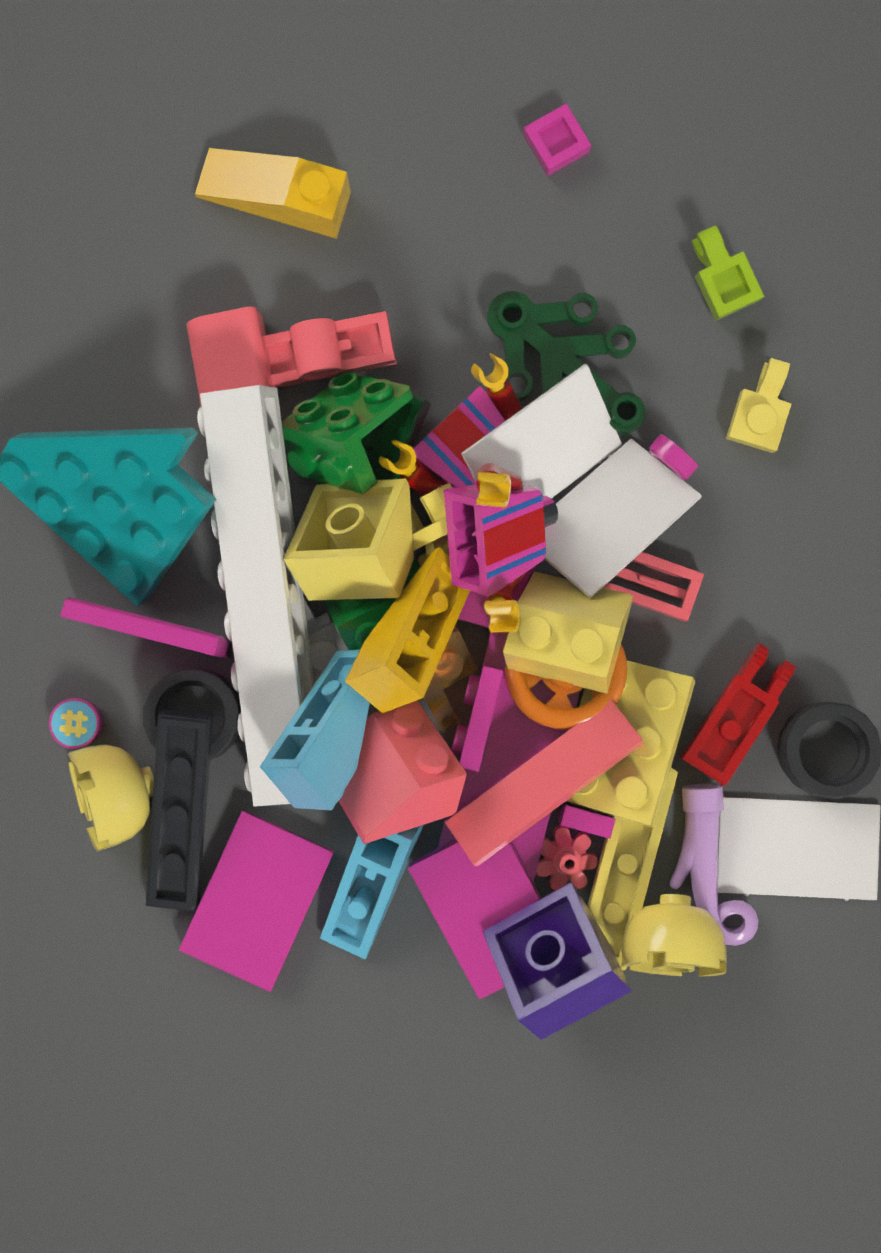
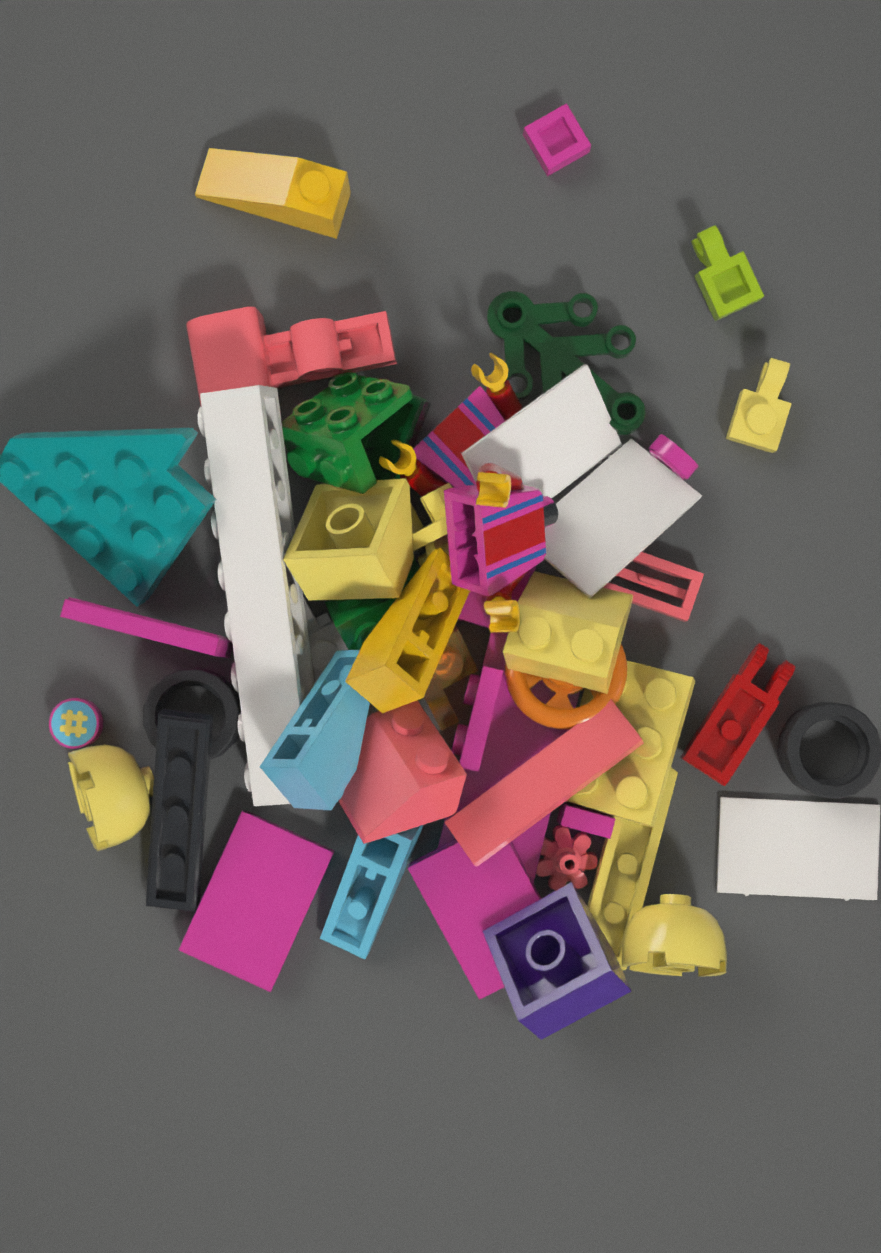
lavender plant [670,784,759,946] -> none

